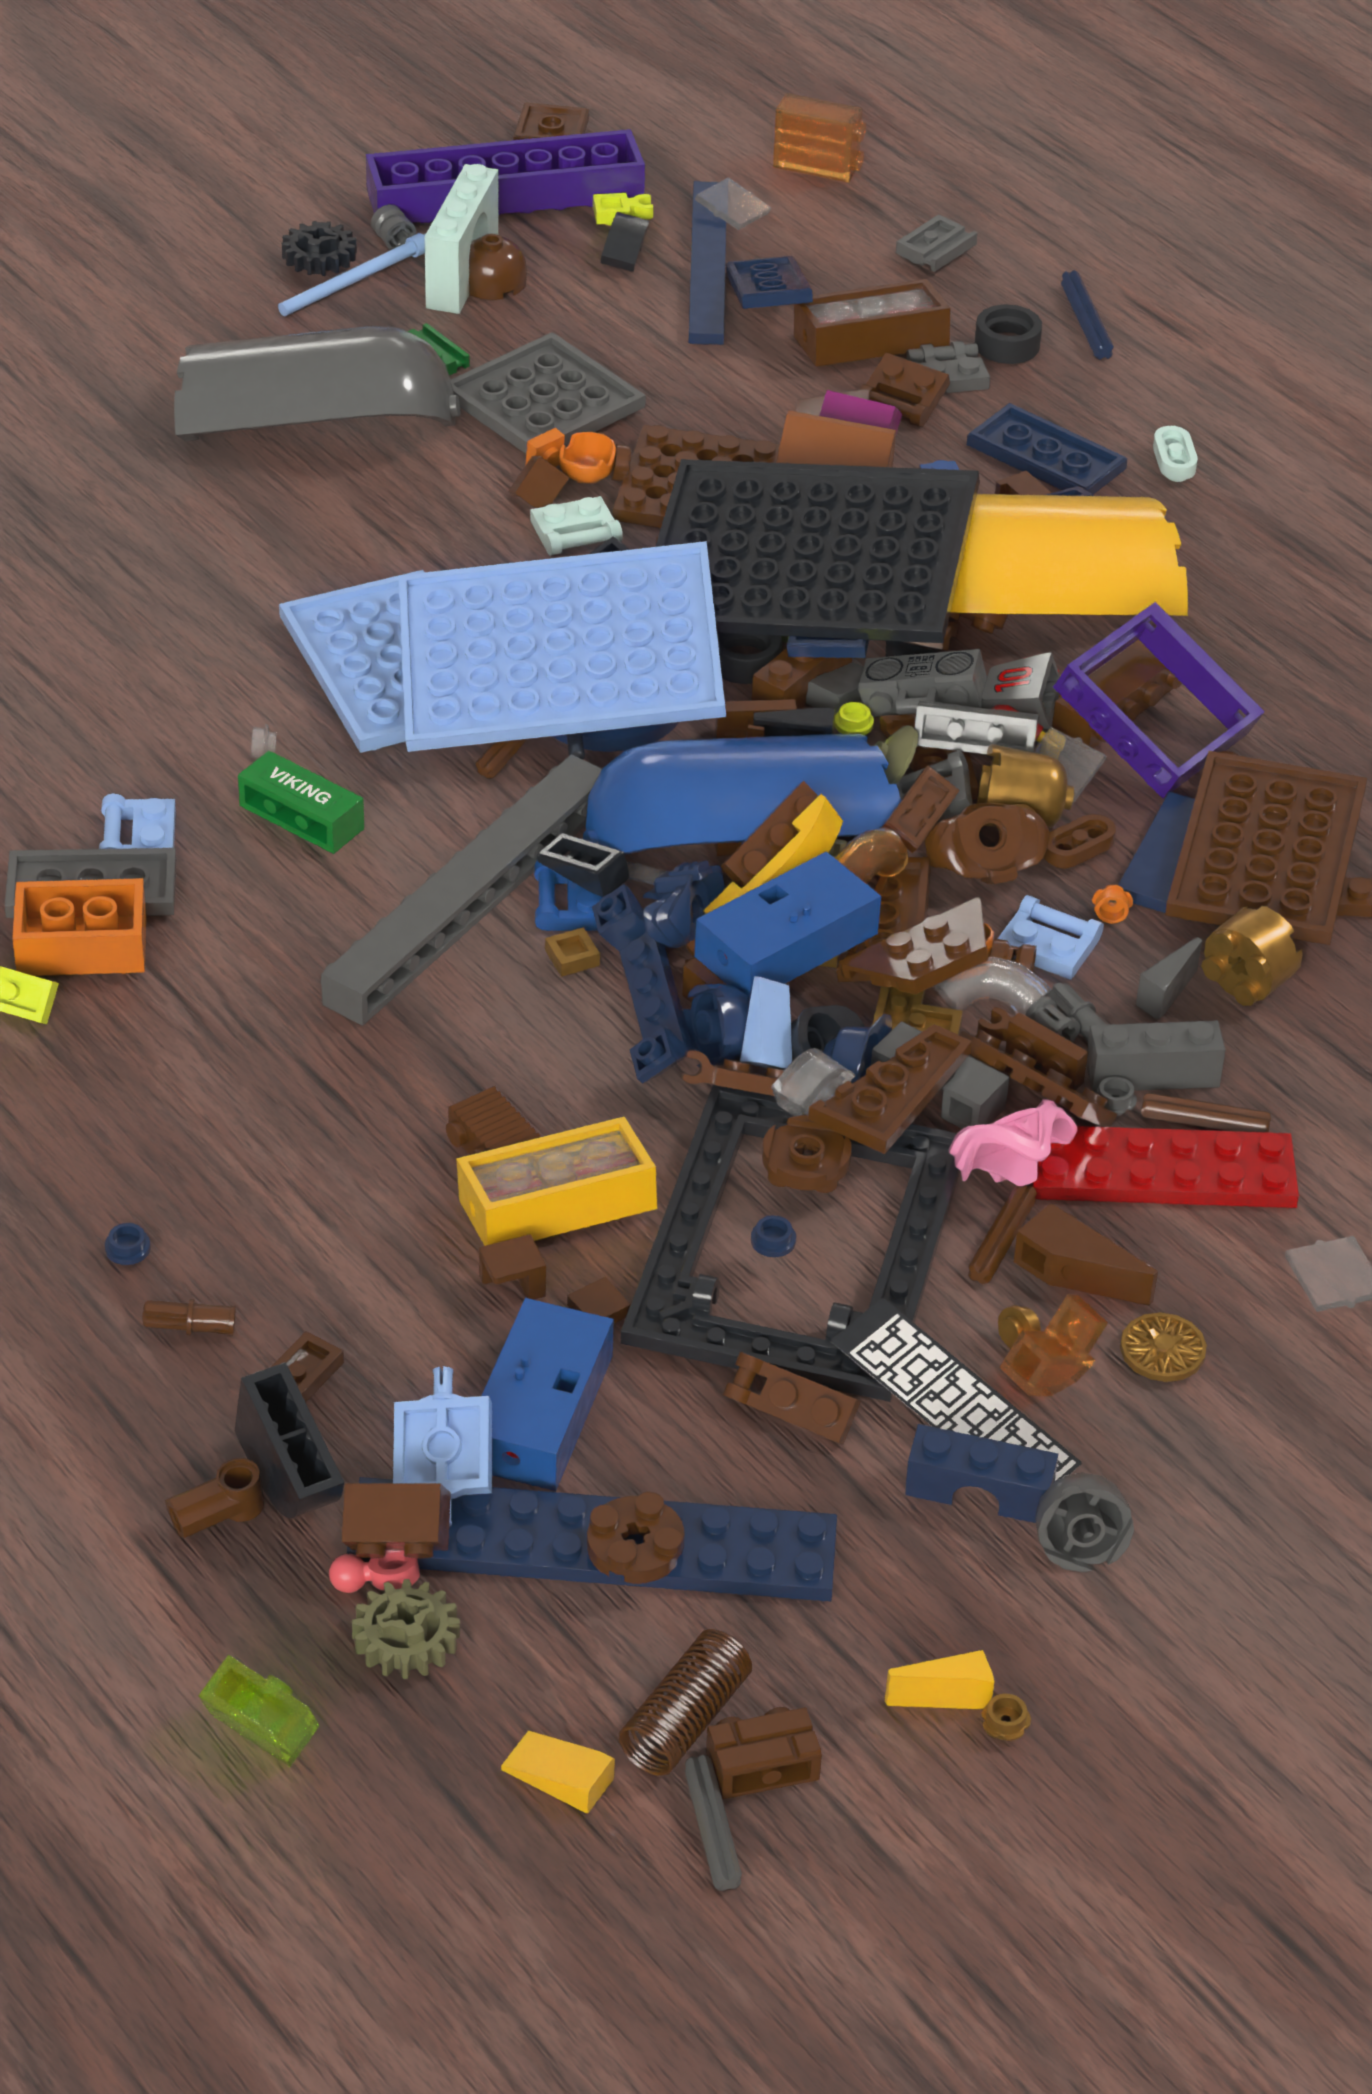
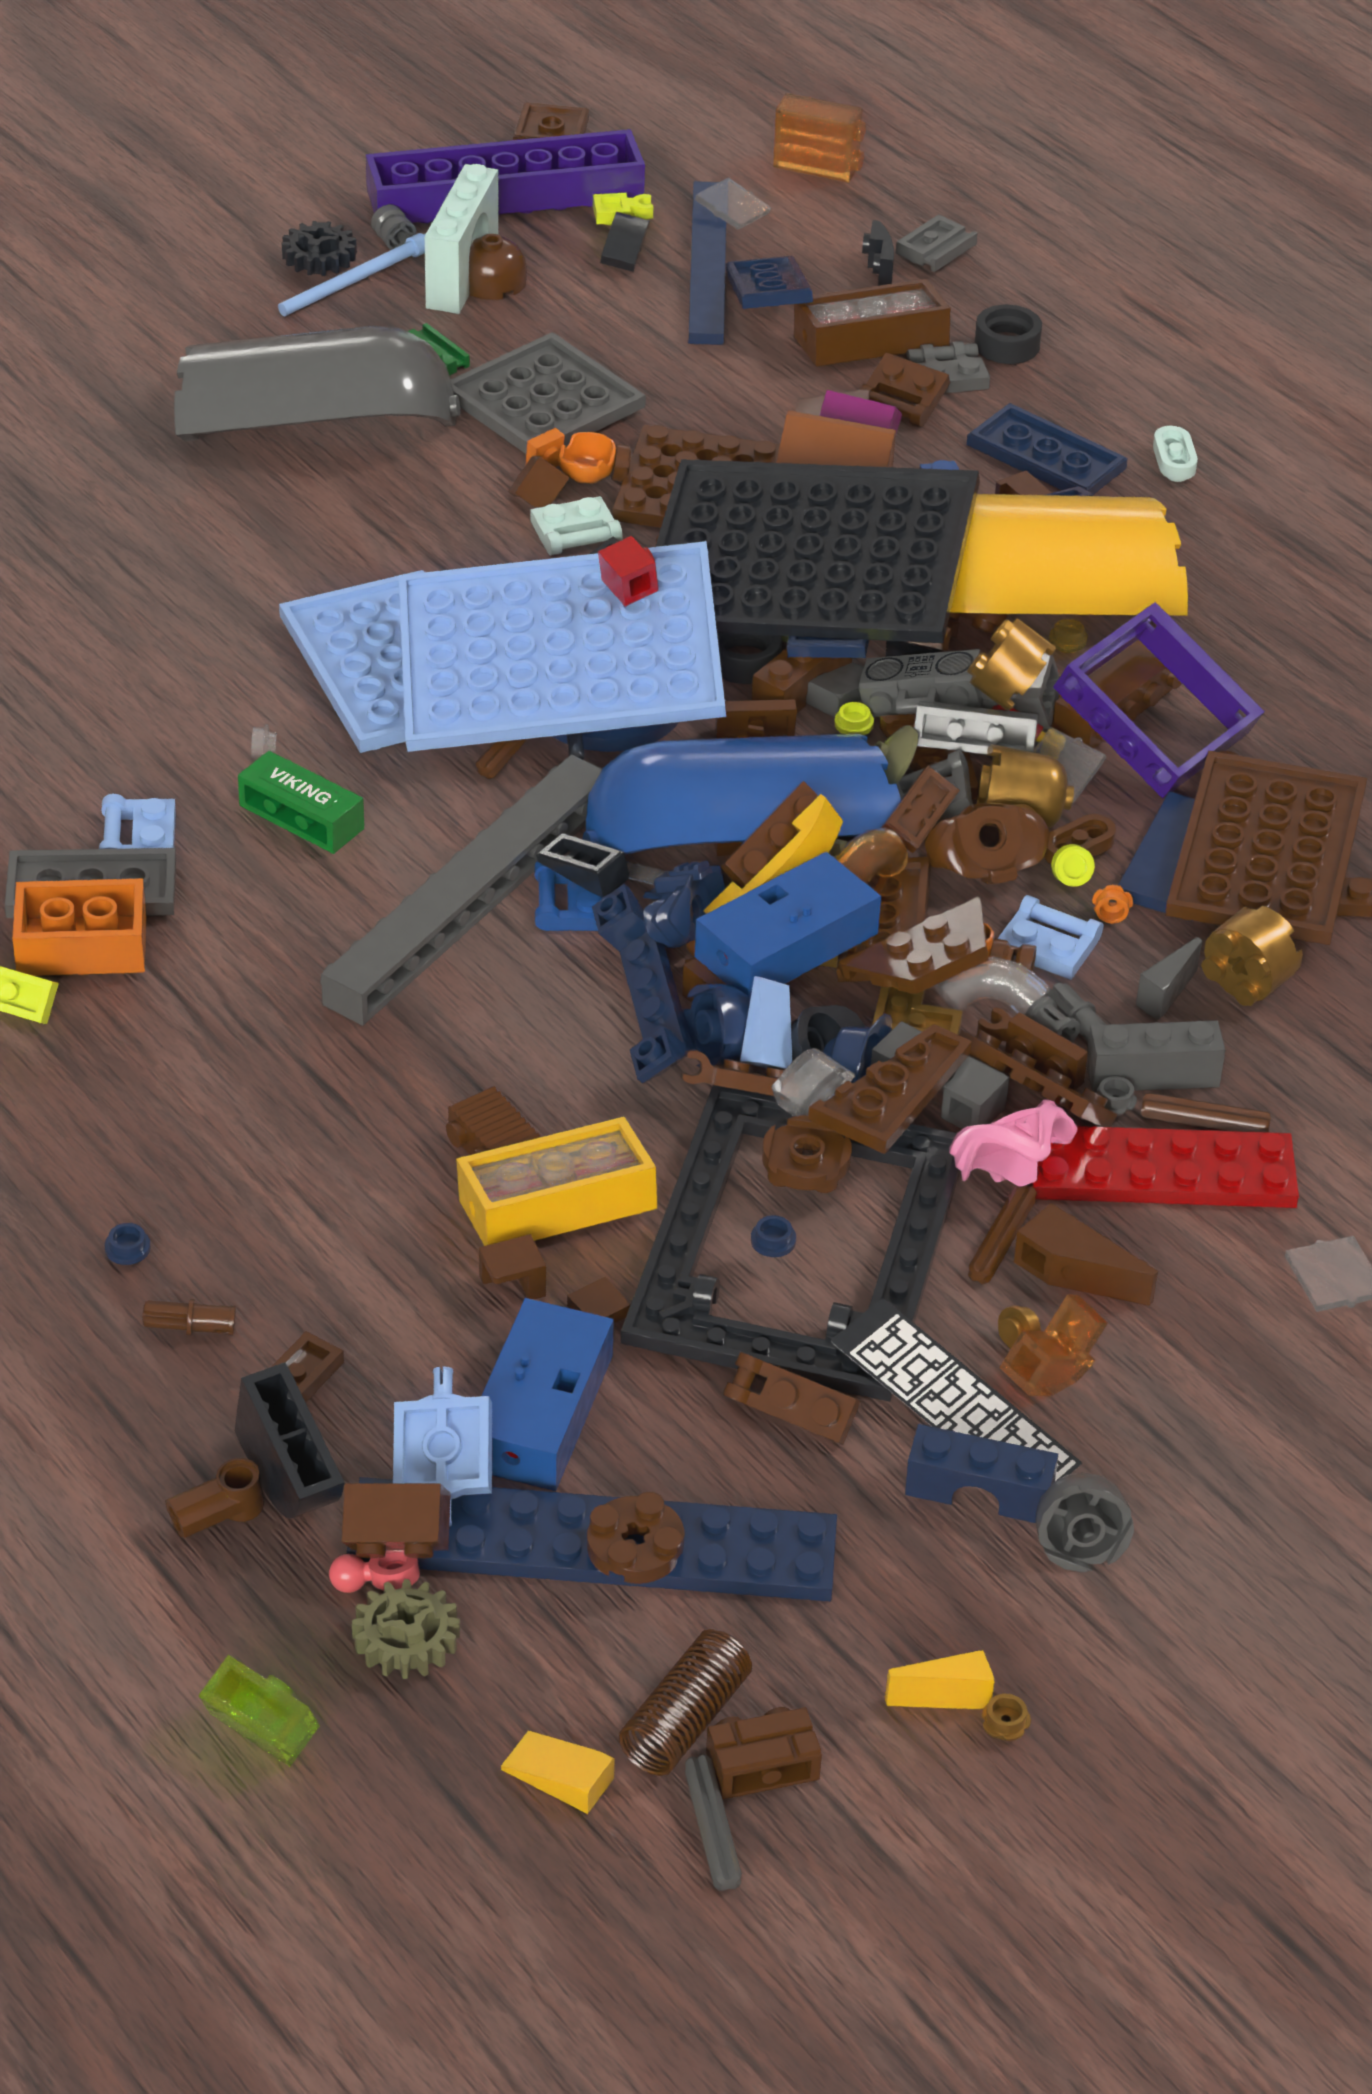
pearl gold plate [545,927,600,977] -> none
black slope [753,707,835,737] -> none
dark blue axle [1061,270,1114,360] -> none
pearl gold wheel [1120,1312,1207,1382] -> none
none -> red brick [598,536,659,606]
none -> black slope [862,220,894,286]
none -> pearl gold brick [967,618,1056,711]
none -> clear yellow plate [1049,619,1088,653]
none -> neon yellow tile [1051,844,1095,887]

